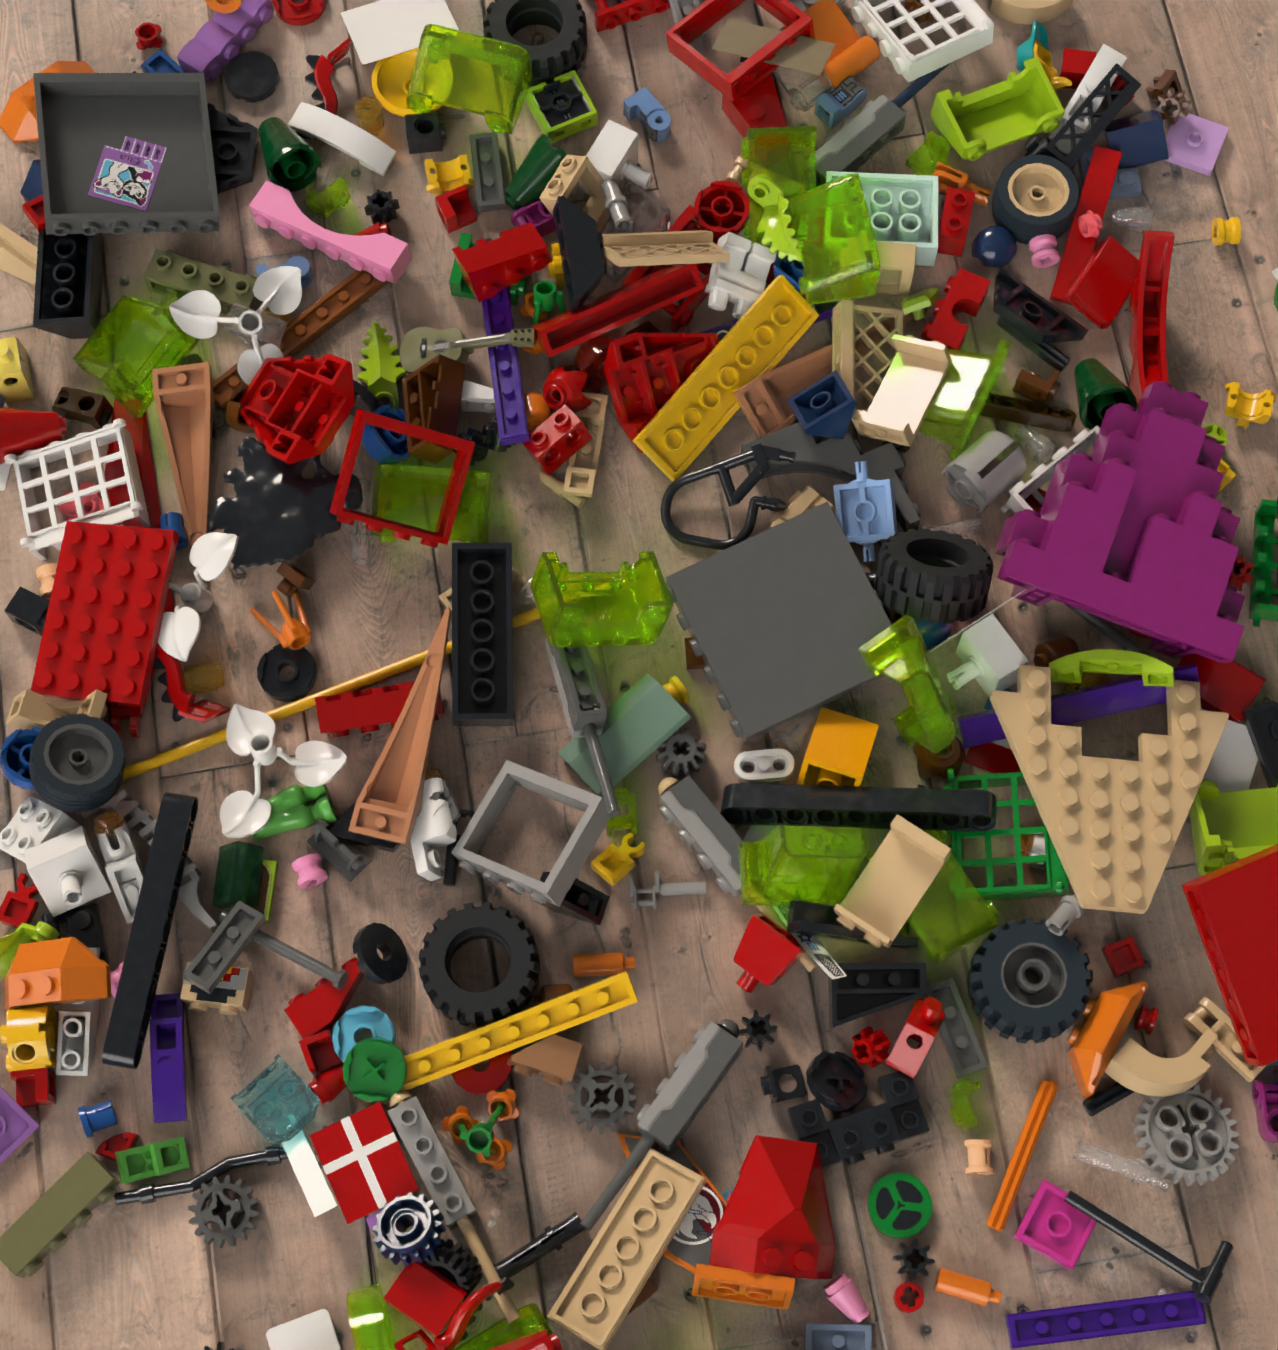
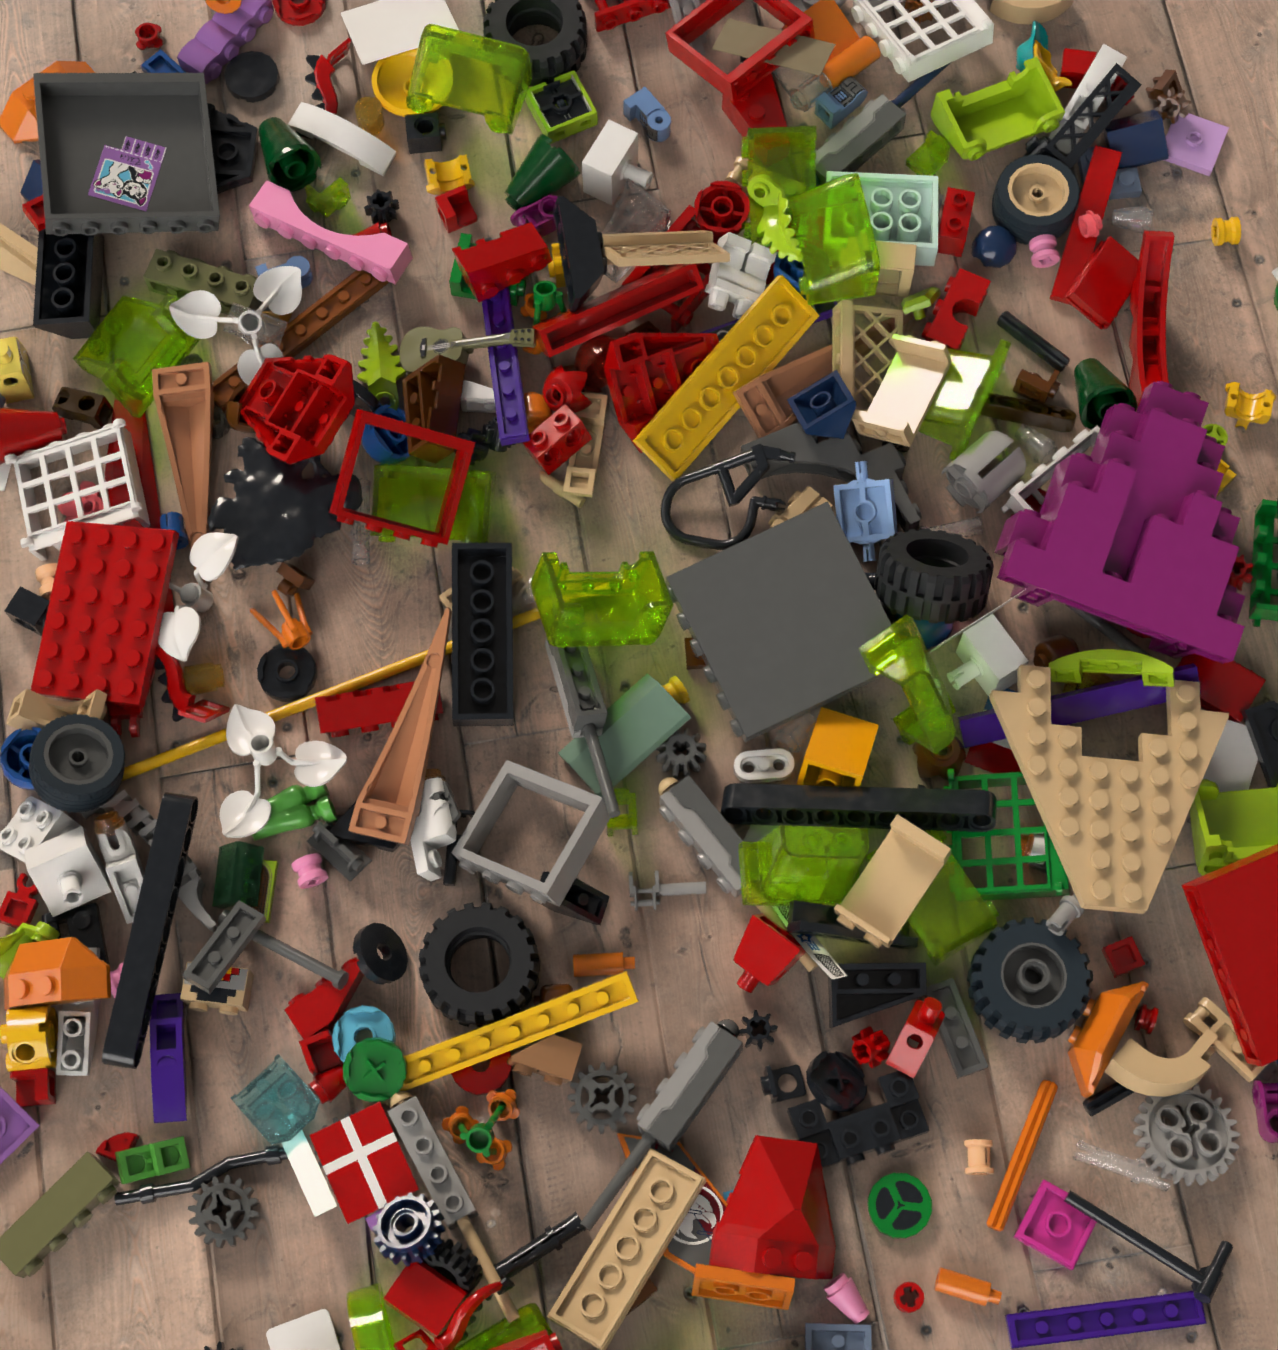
blue bush [78,1100,118,1138] -> none
dark grey plate [469,132,506,212] -> none
tan window [539,155,610,231] -> none
yellow plate [591,833,645,887] -> none
light grey pin [601,179,633,232] -> none
black gear [892,1238,935,1281] -> none
orange arm [932,162,992,207] -> none
clear neon green bracket [947,1079,982,1133] -> none
black wing [993,268,1089,344] -> none

